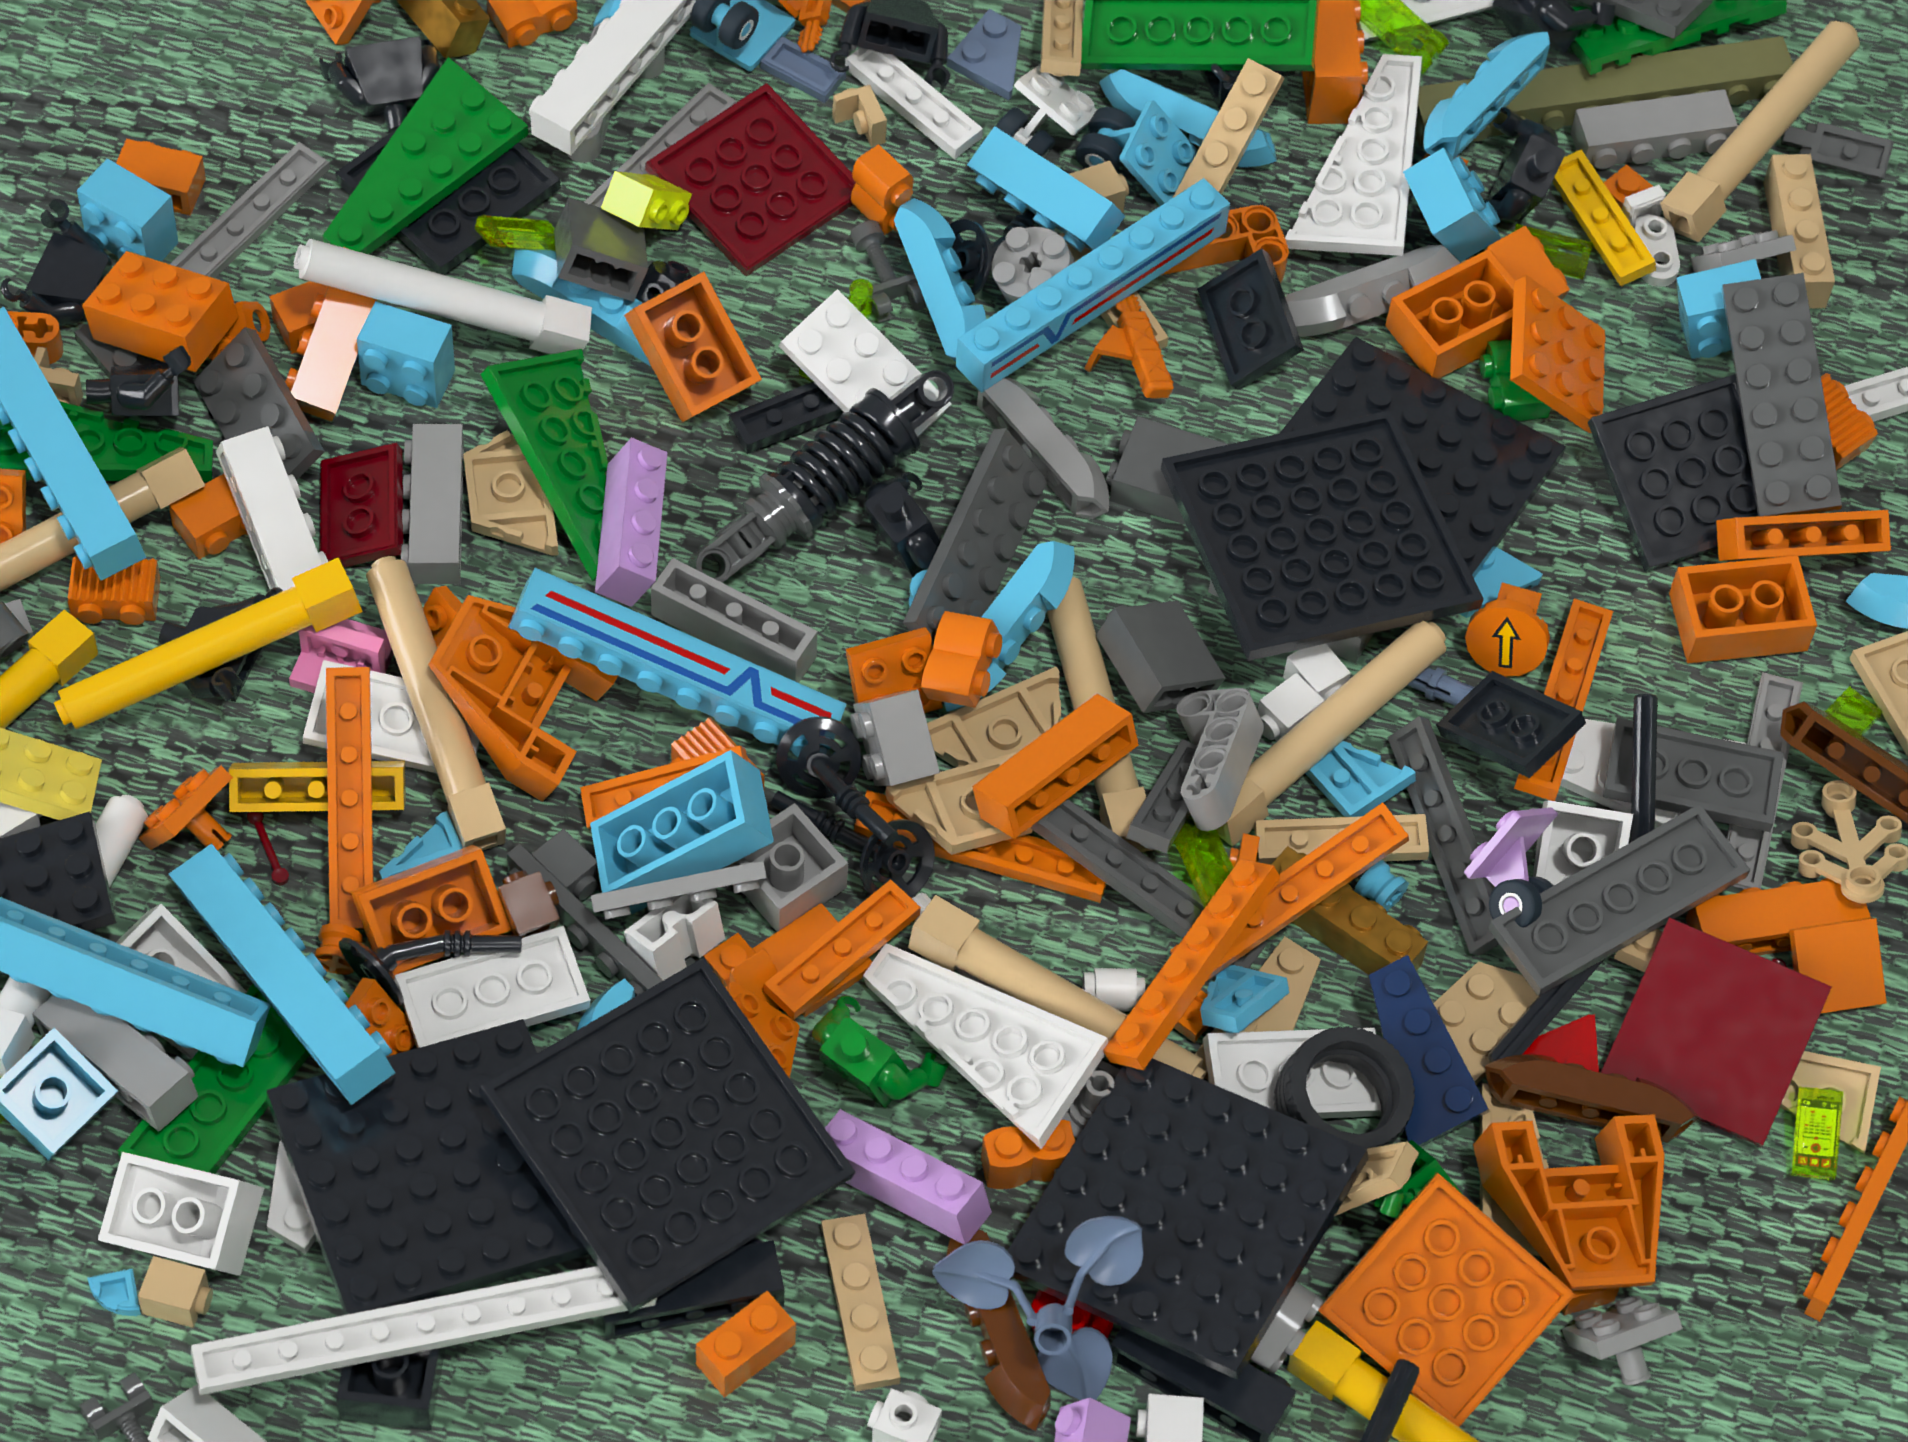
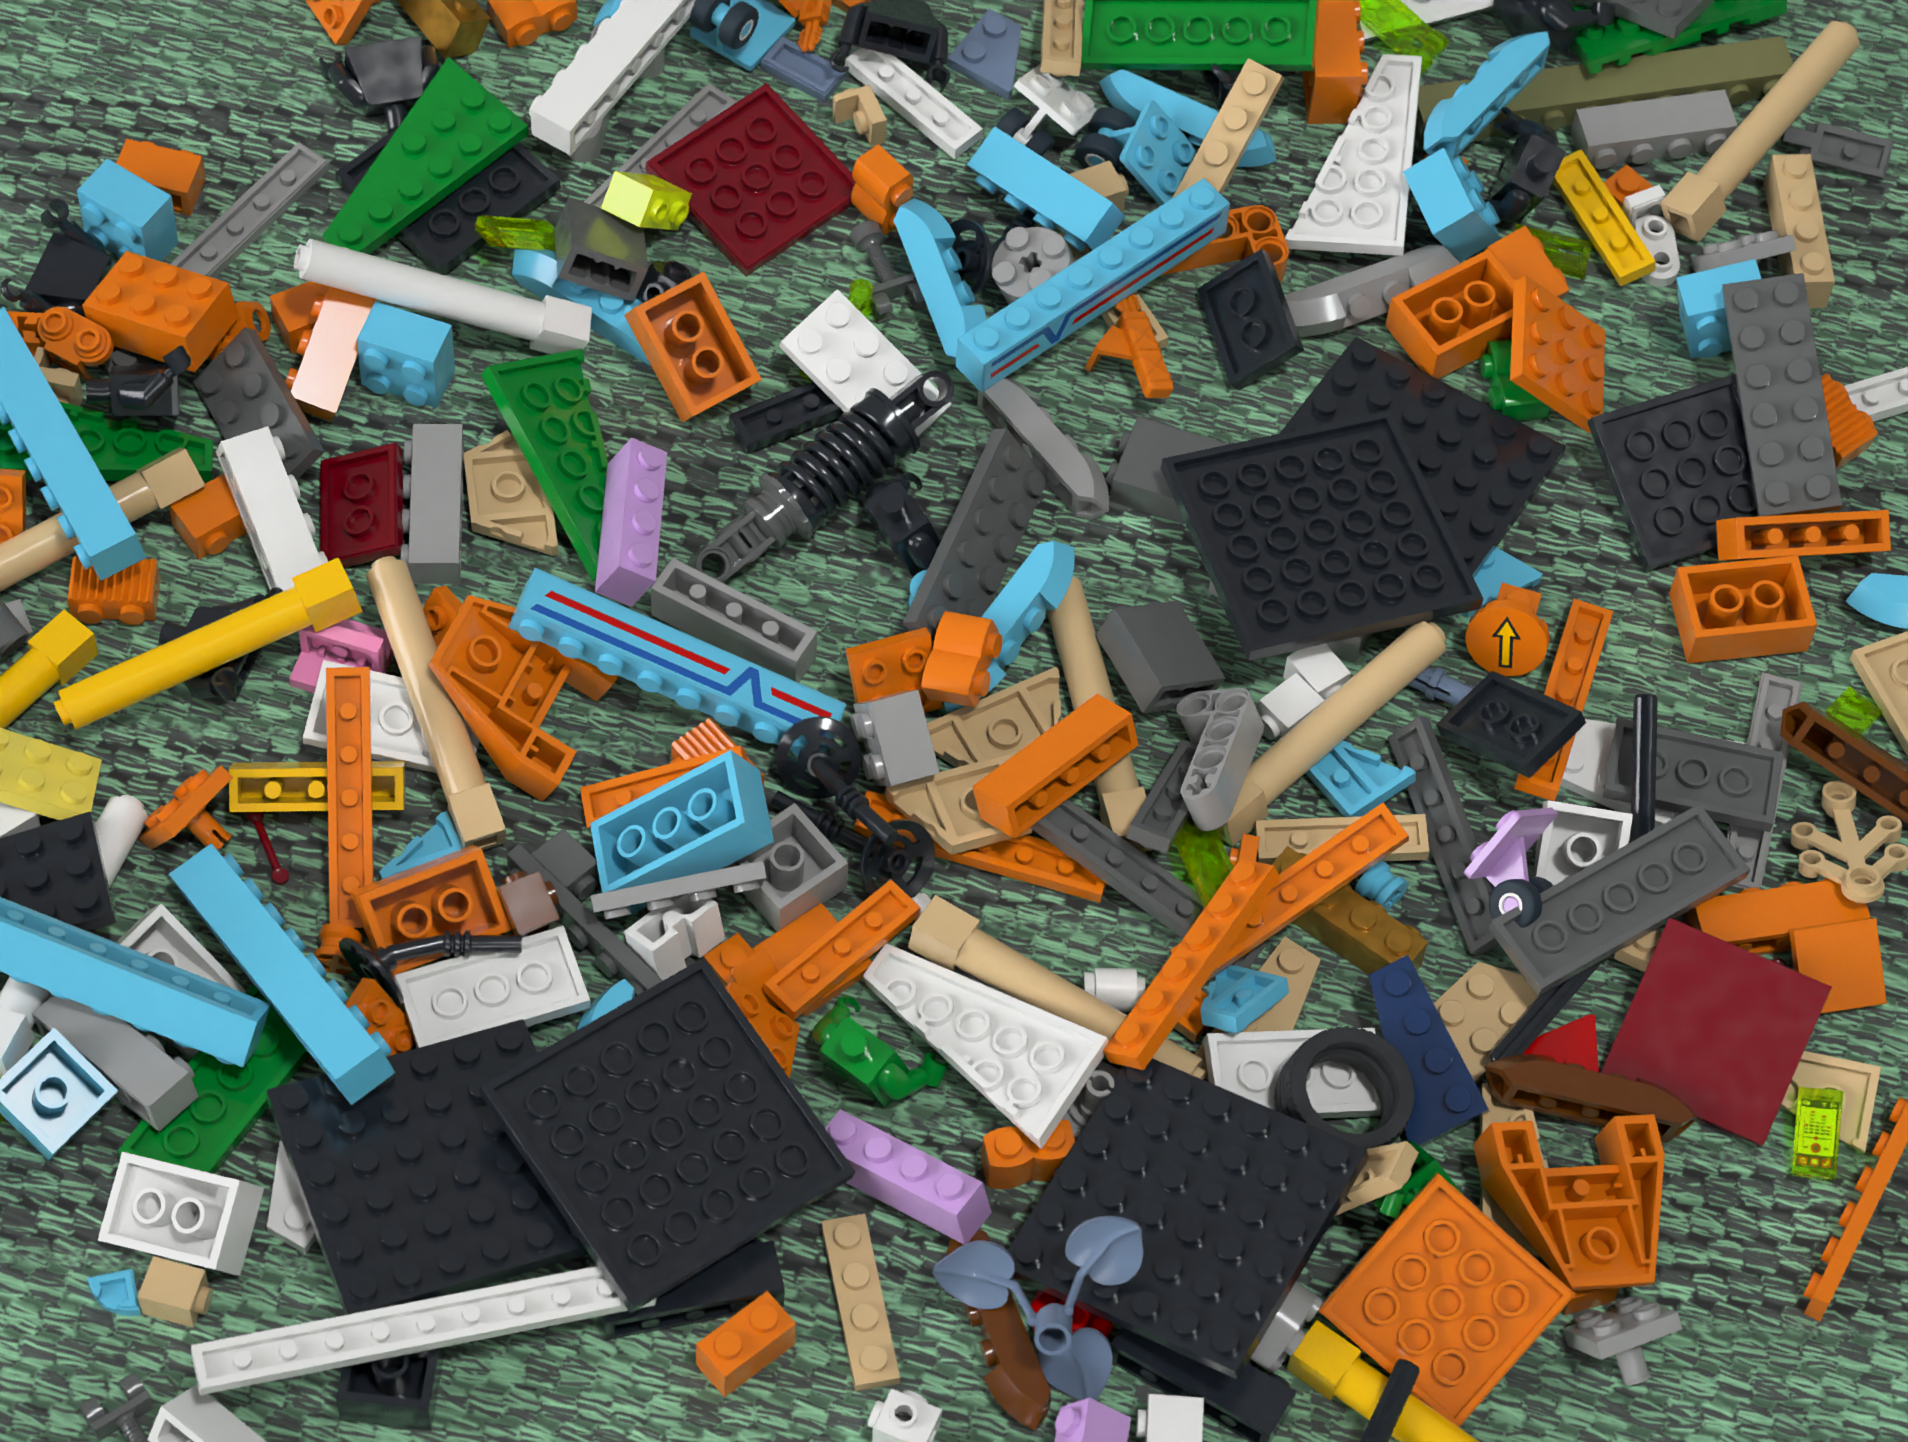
none -> orange bracket [37,307,114,381]

